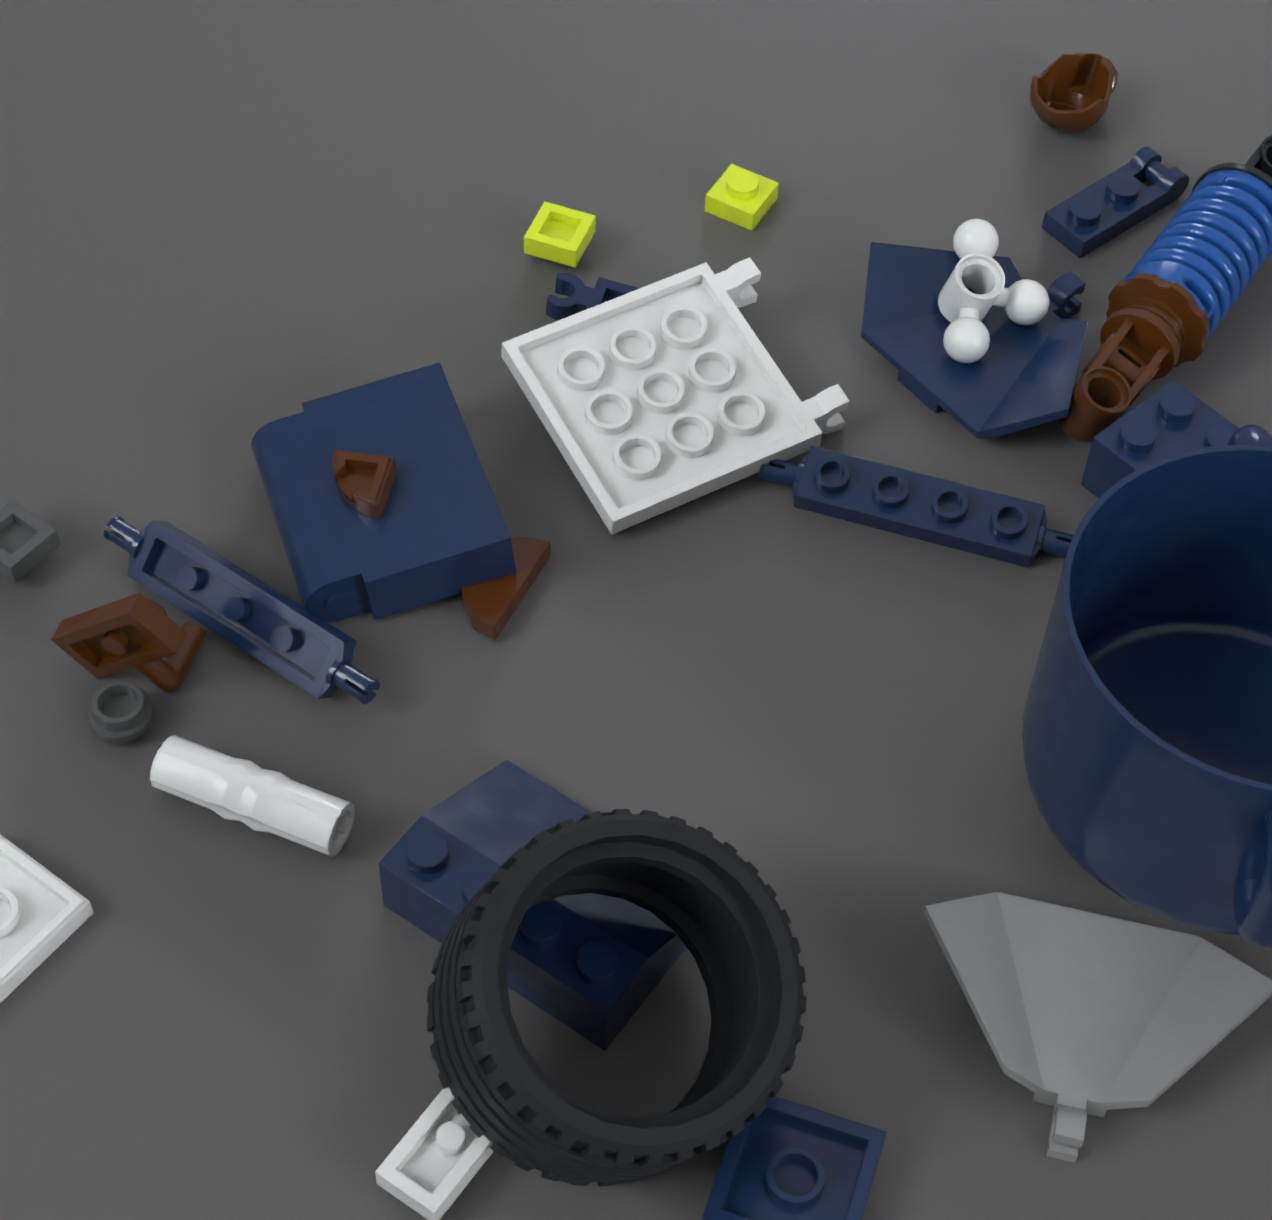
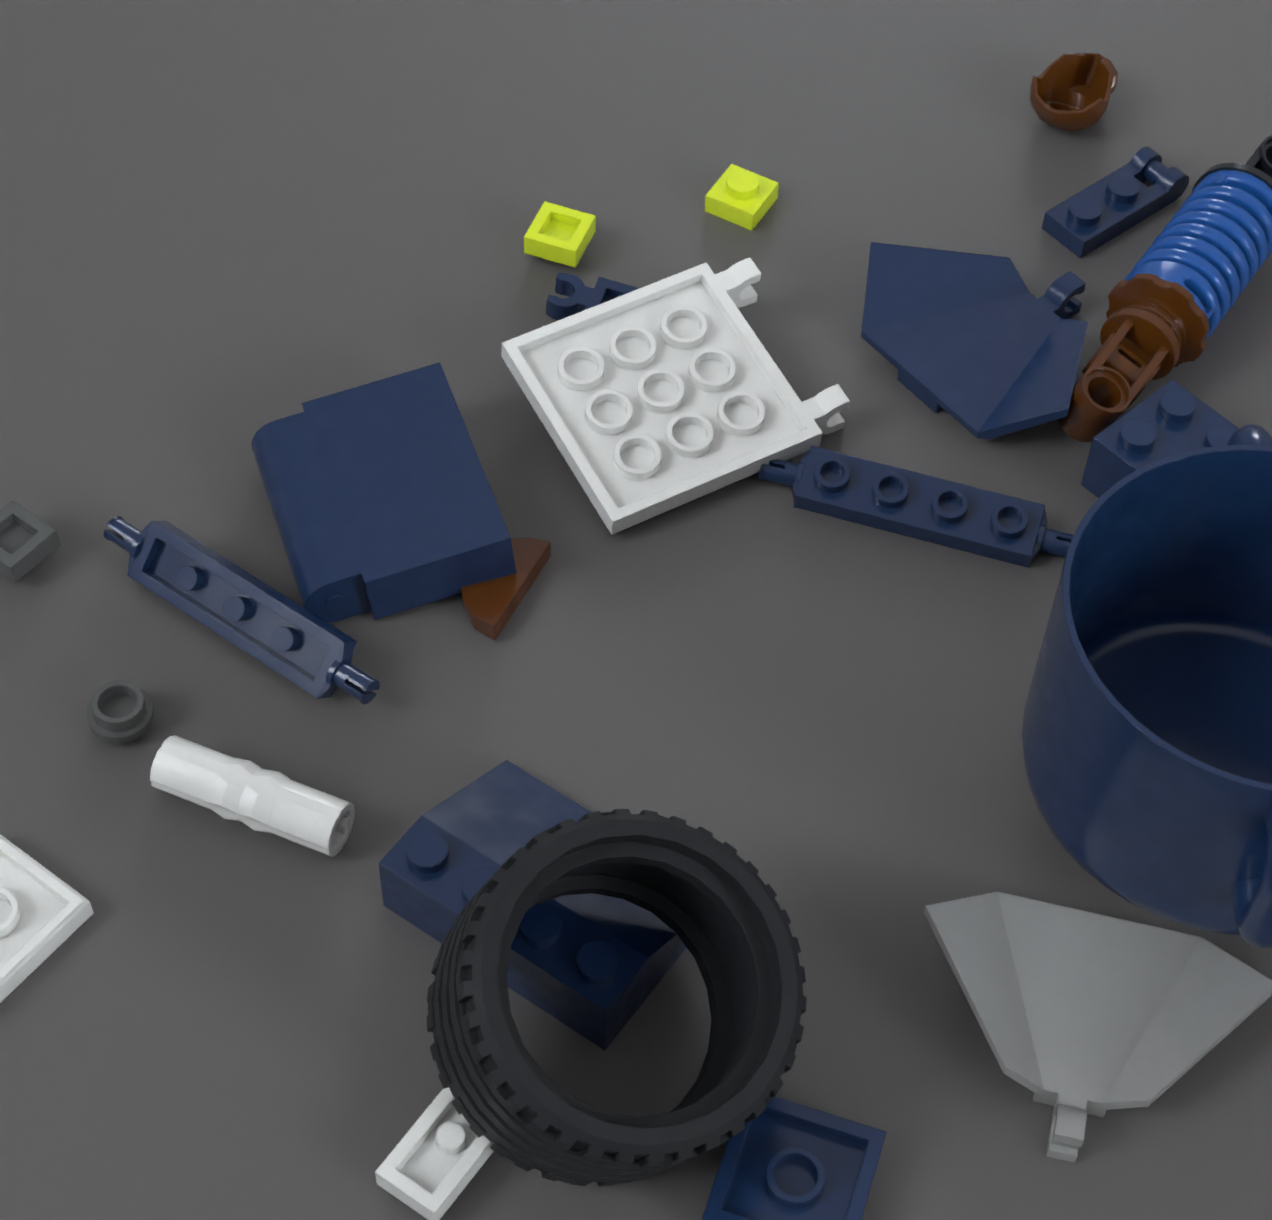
reddish brown plate [51,593,206,692] -> none
reddish brown tile [332,450,397,519] -> none
white piece [938,219,1049,363] -> none

